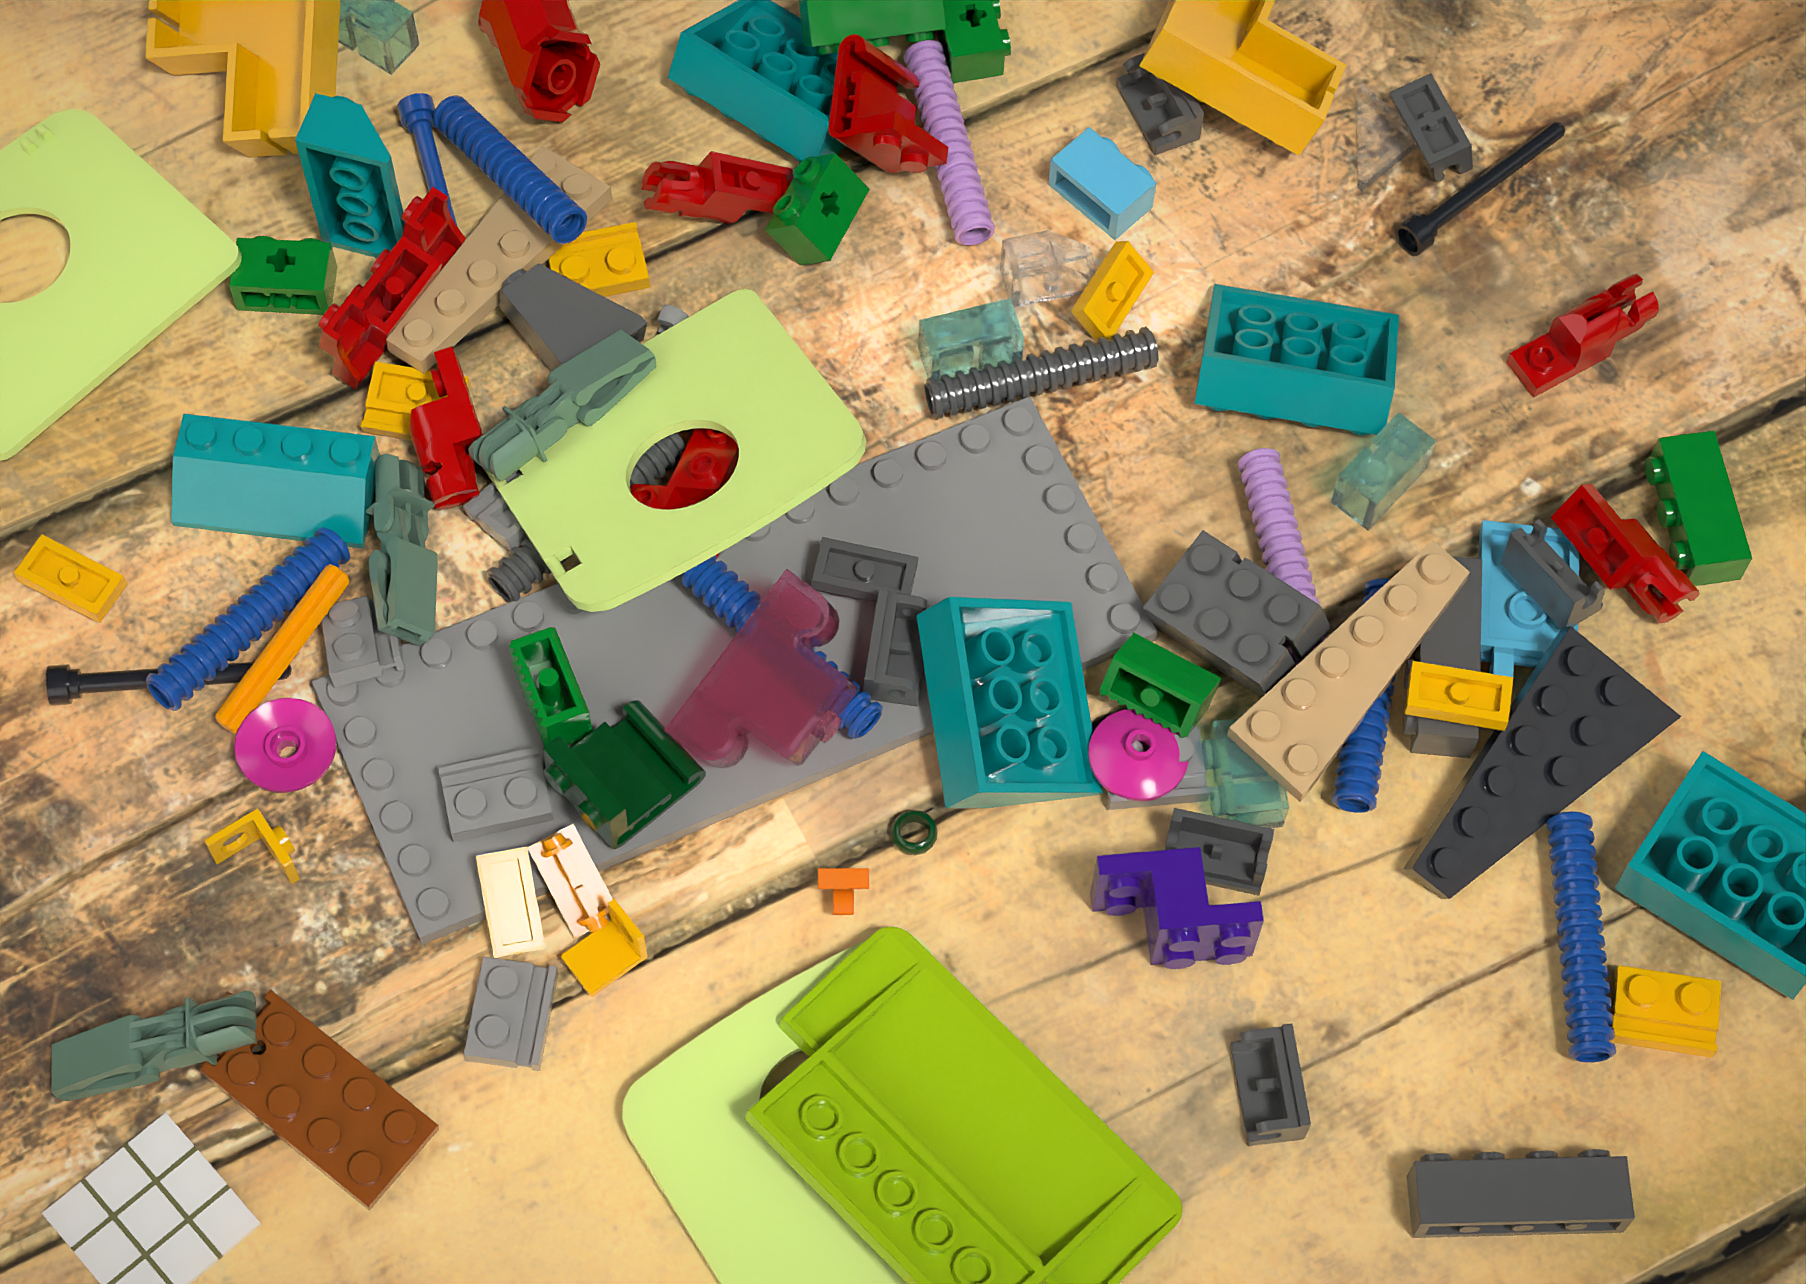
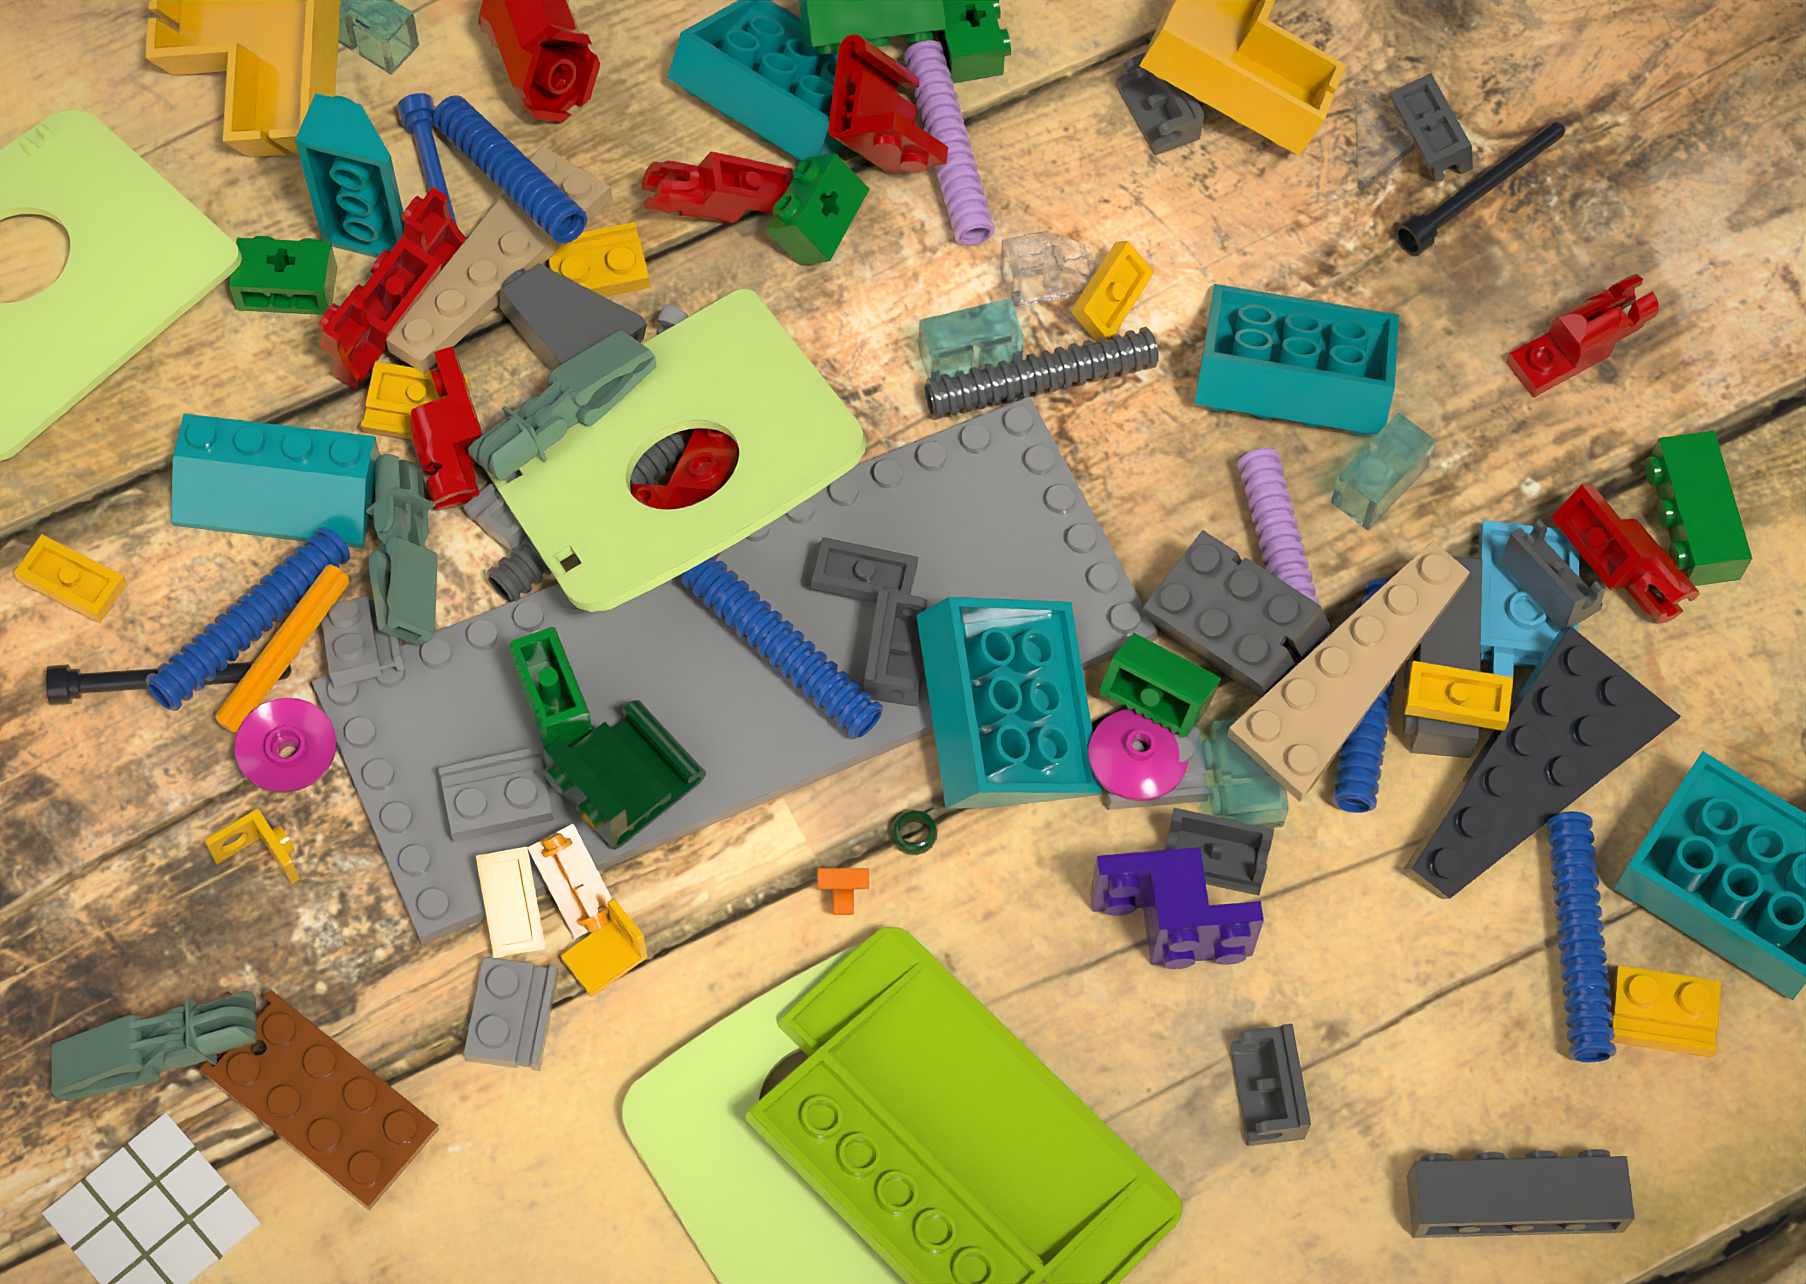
clear pink brick [664,569,857,768] -> none
medium azure piece [1048,127,1156,240] -> none

